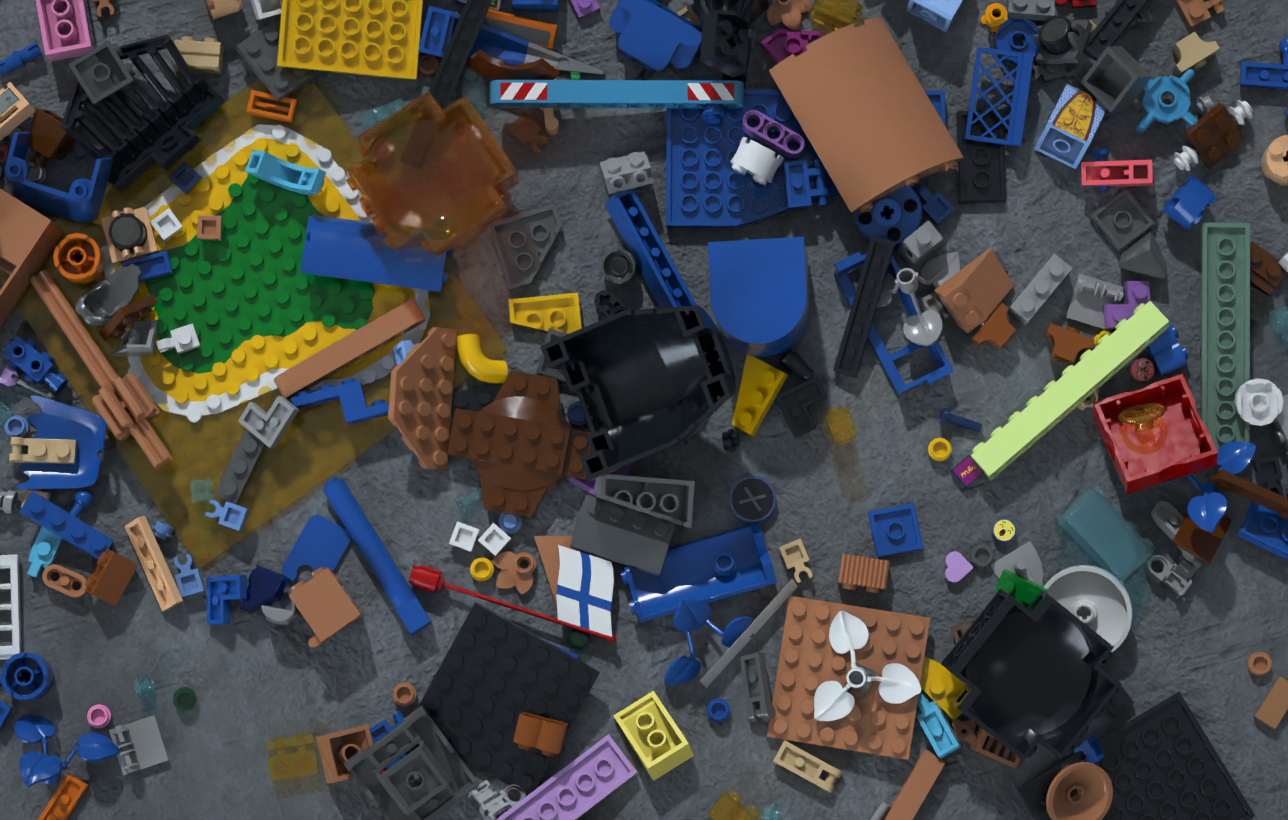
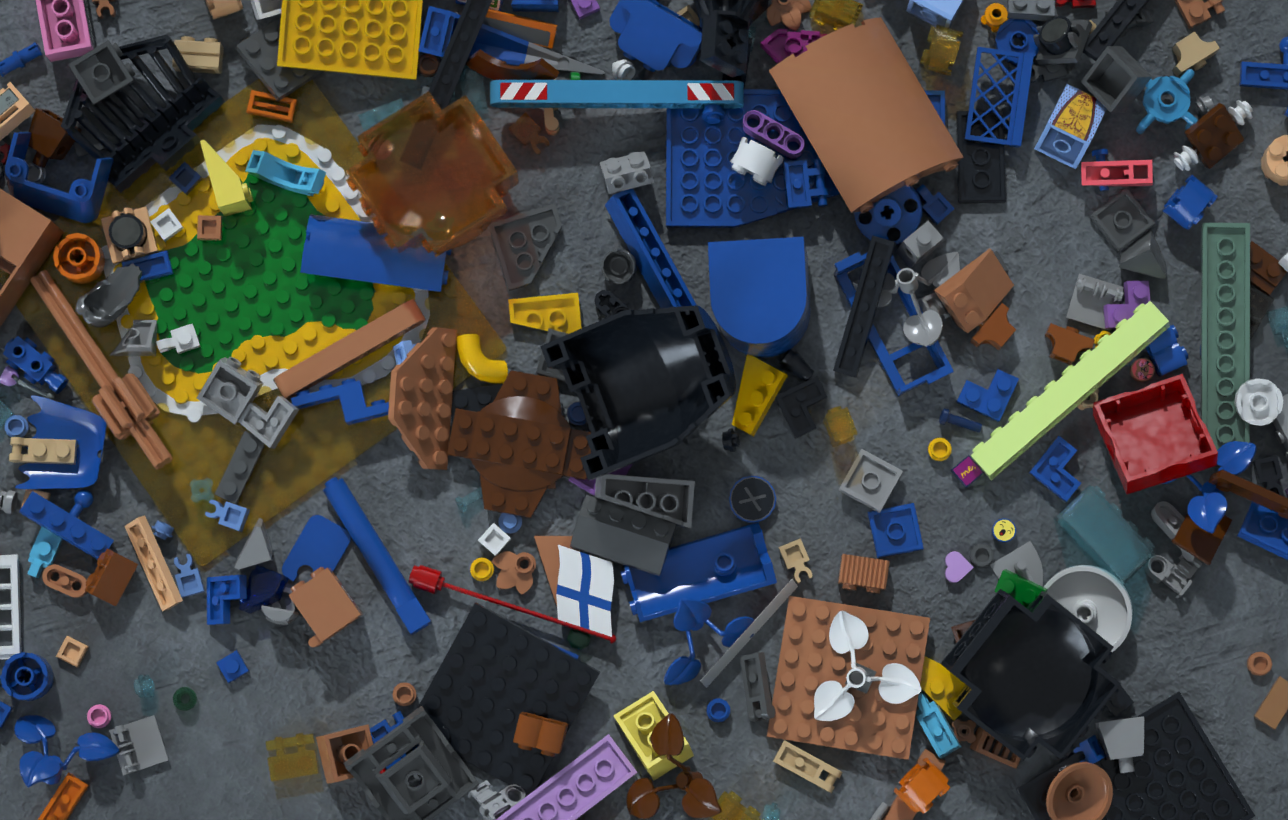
reddish brown plate [99,294,158,341] -> none
white plate [449,521,480,552] -> none
light grey brick [1008,253,1072,326] -> none
clear yellow piece [1118,403,1165,431] -> none
none -> light nougat tile [56,636,89,668]
none -> light grey plate [197,357,264,424]
none -> light yellow slope [200,140,254,217]
none -> blue plate [216,650,250,683]
none -> light grey slope [234,518,273,570]
none -> white plate [612,59,635,80]
none -> reddish brown plant [627,713,722,819]
none -> light grey plate [839,449,903,513]
none -> orange brick [894,758,950,814]
none -> clear yellow brick [920,24,963,76]
none -> blue plate [956,369,1019,422]
none -> blue plate [1029,436,1081,502]
none -> light grey torso [1095,716,1144,773]

